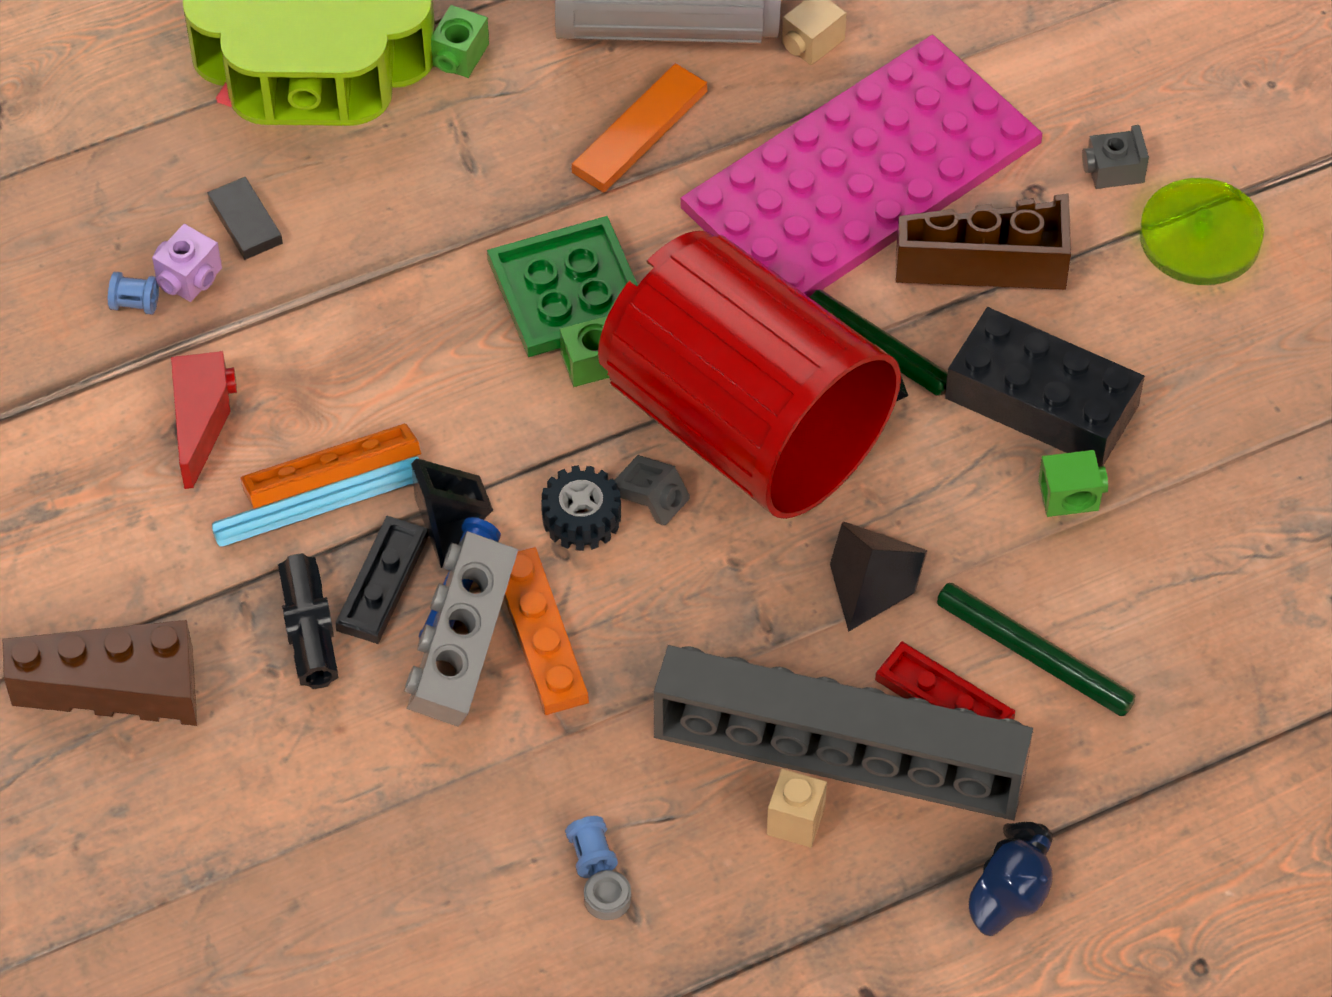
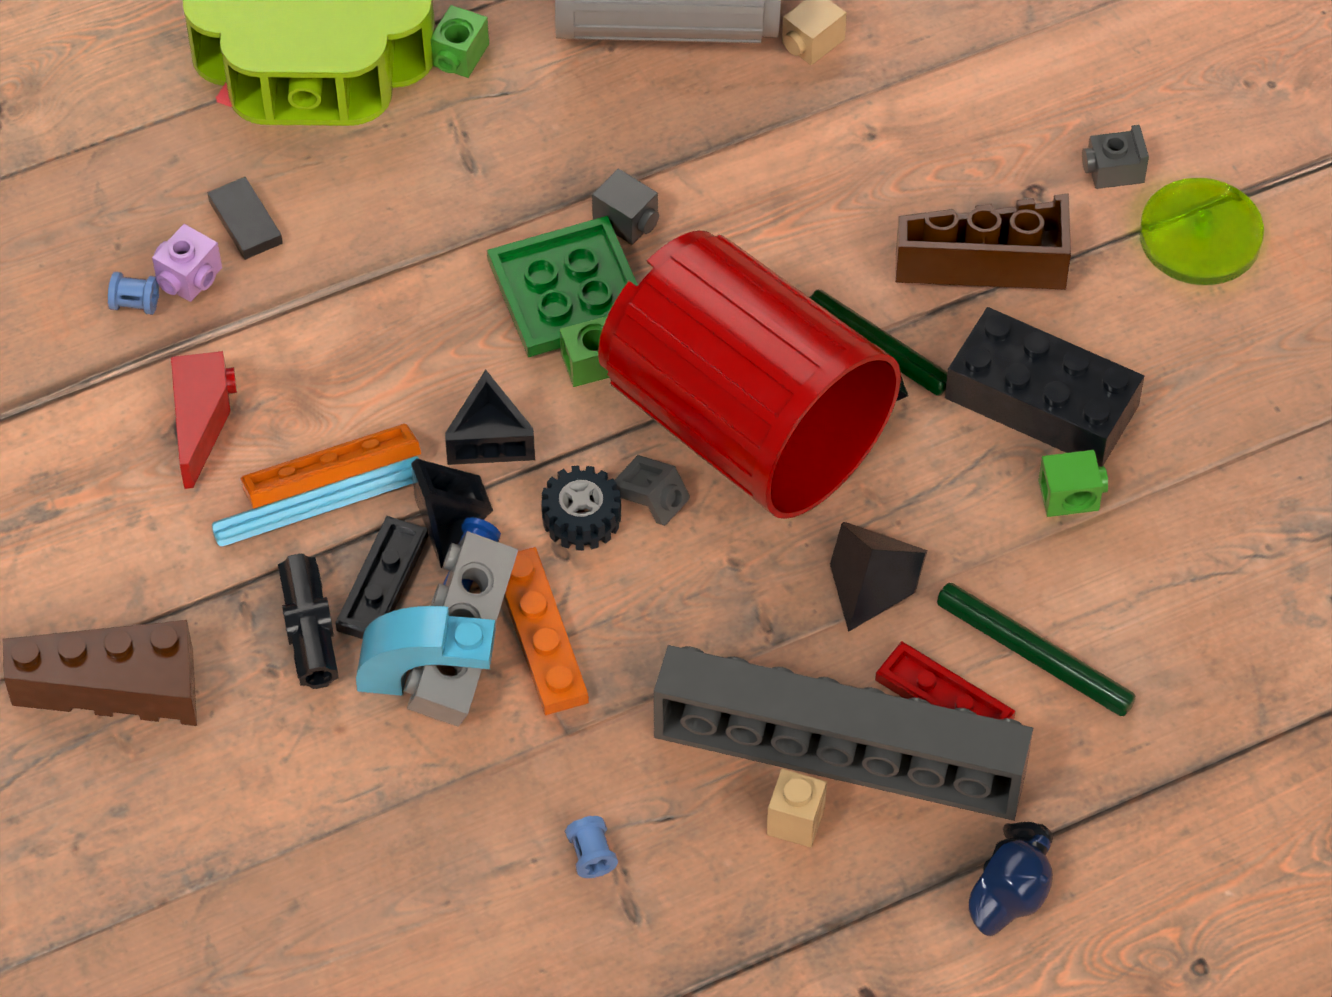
orange tile [572,63,707,193] -> none
light grey tile [584,870,631,920] -> none
dark pink plate [681,34,1042,297] -> none
none -> medium azure arch [356,606,496,696]
none -> black slope [445,369,535,465]
none -> dark grey brick [592,168,659,245]

